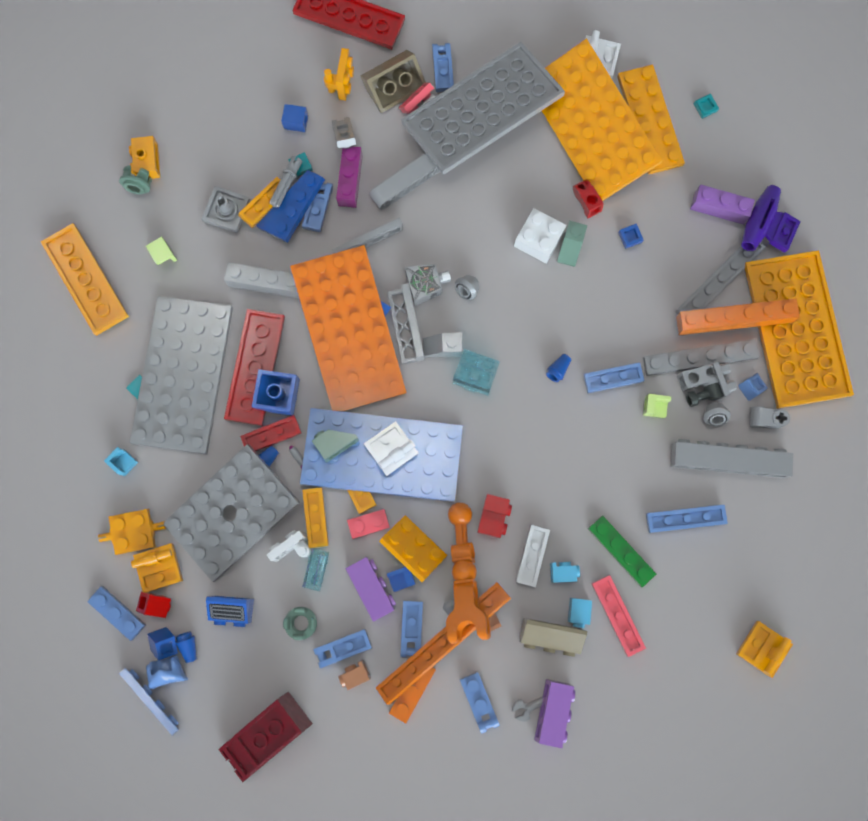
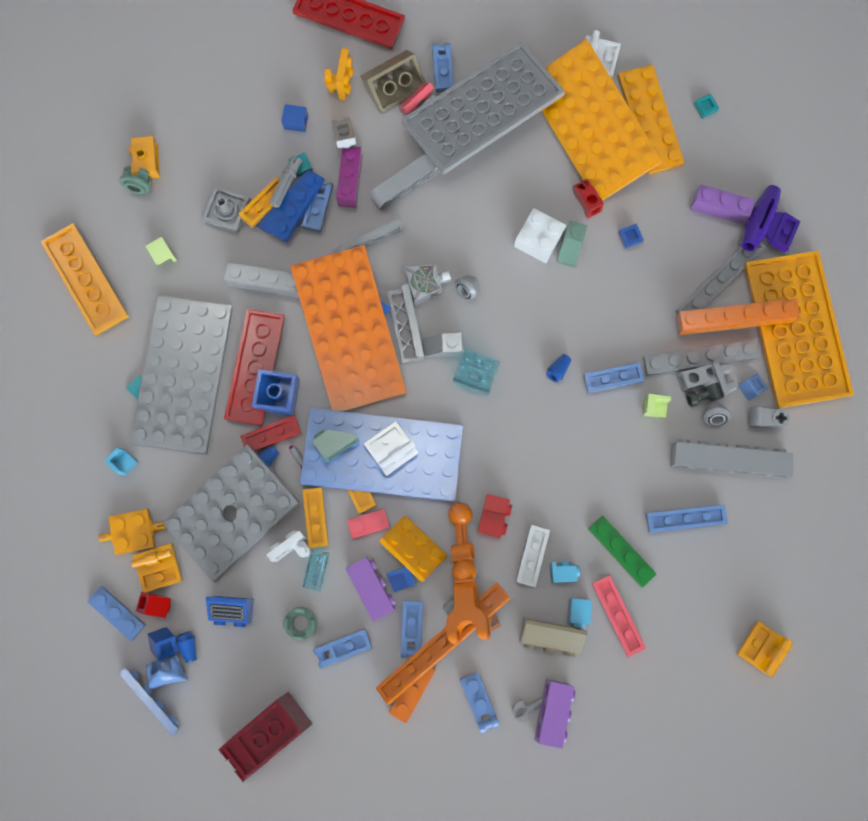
nougat brick [338,659,371,690] -> none

